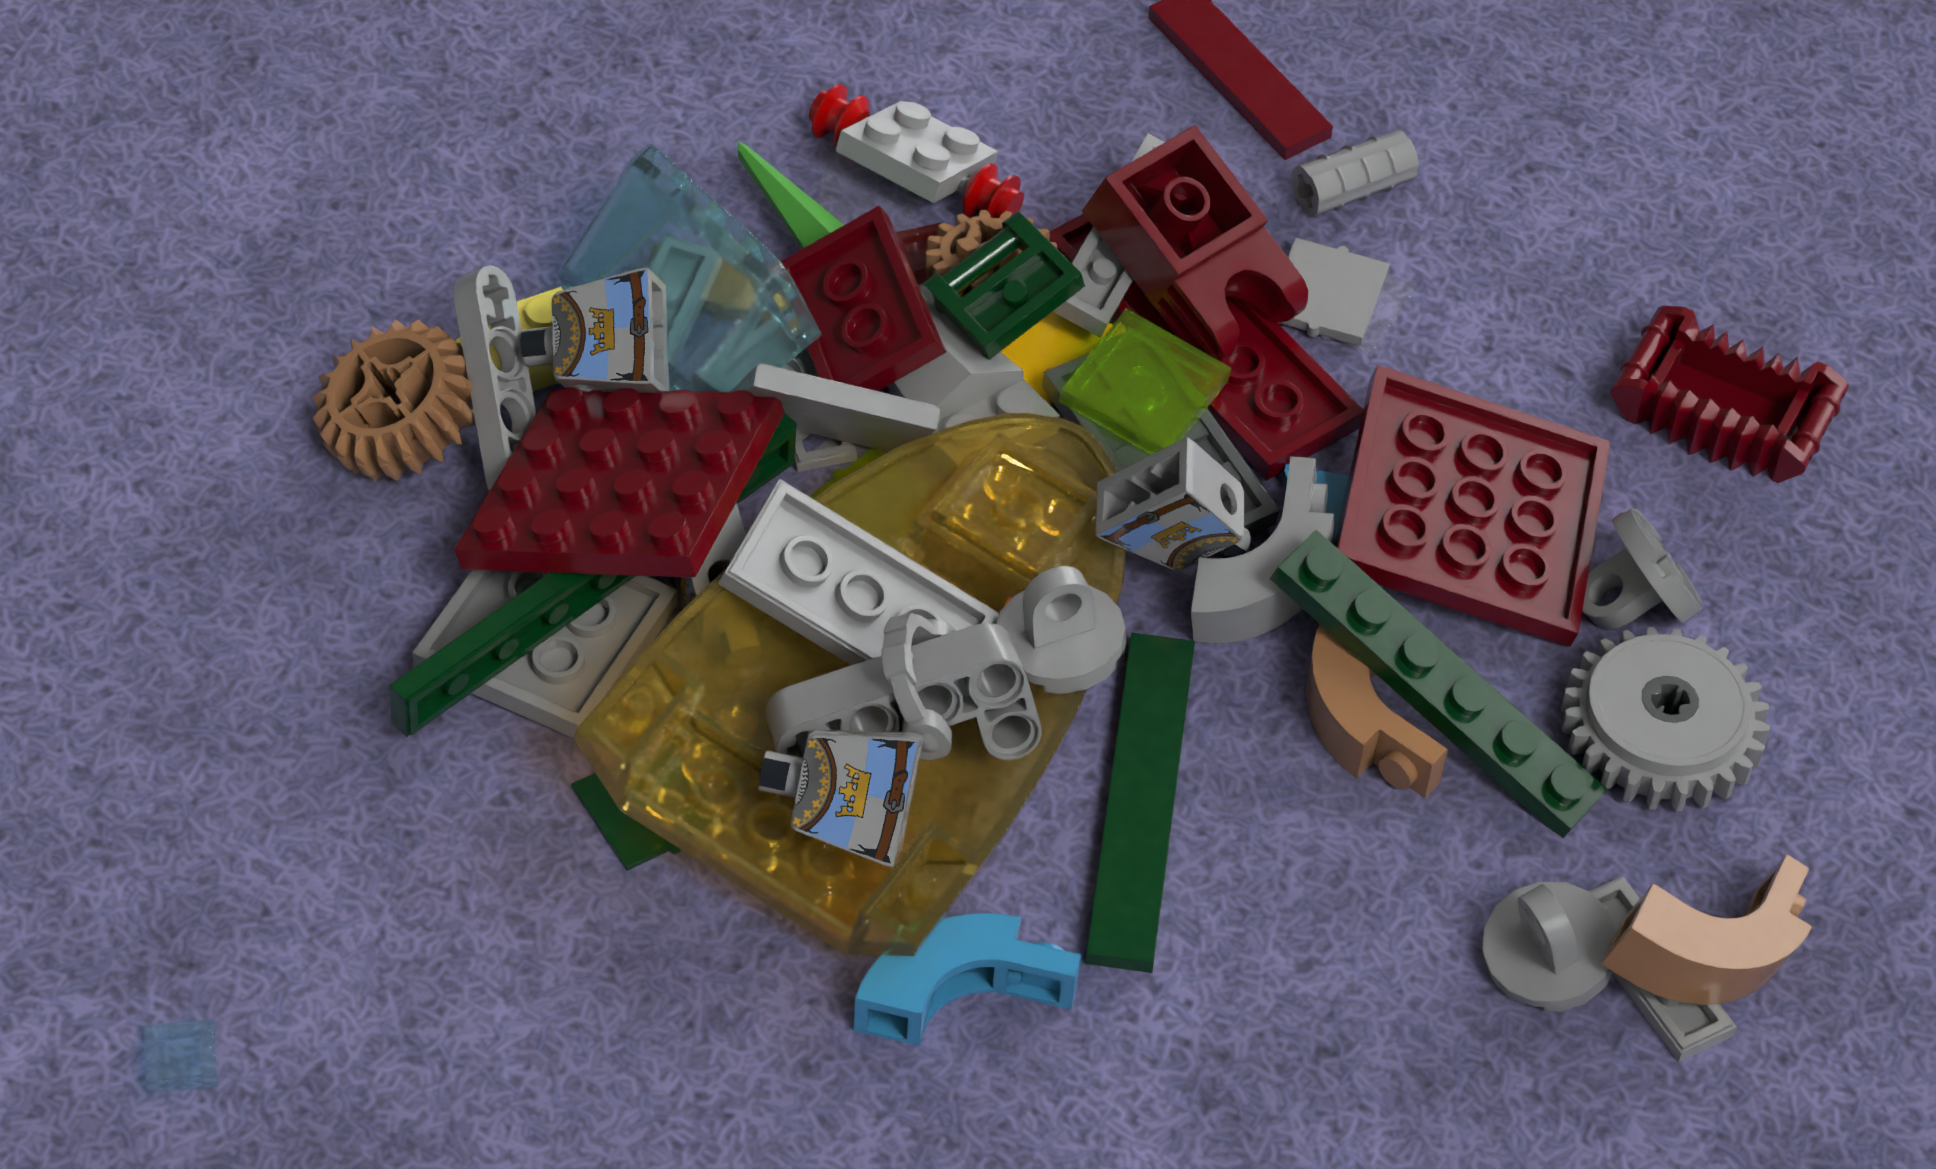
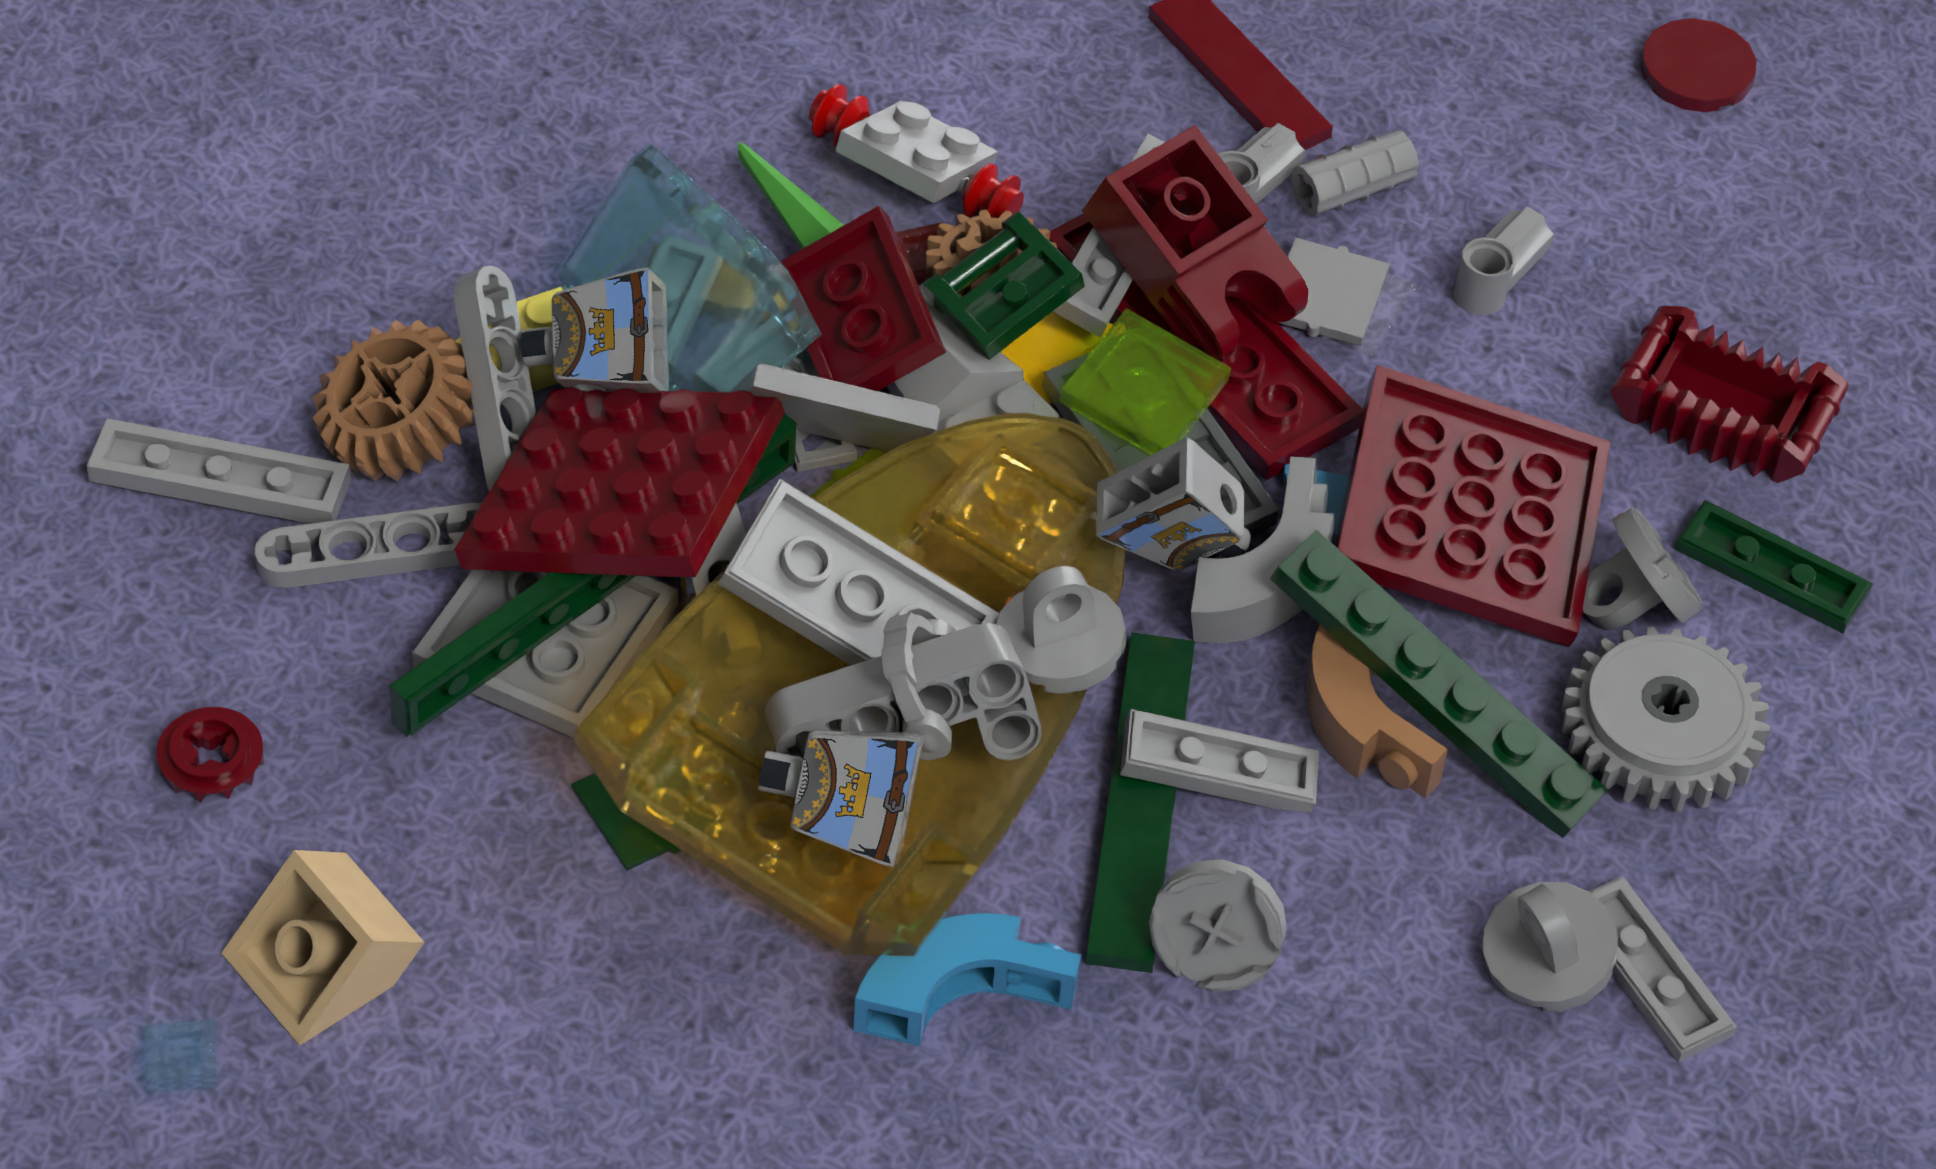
arch [1601,854,1812,1005] -> none
none -> light grey plate [87,418,351,524]
none -> dark red gear [156,707,264,802]
none -> tan slope [222,850,425,1045]
none -> light grey beam [254,503,482,588]
none -> light grey tile [1120,709,1319,812]
none -> light grey tile [1149,859,1287,991]
none -> light grey piece [1218,123,1305,204]
none -> light grey piece [1453,207,1554,315]
none -> dark red tile [1641,18,1757,112]
none -> dark green tile [1674,500,1873,634]

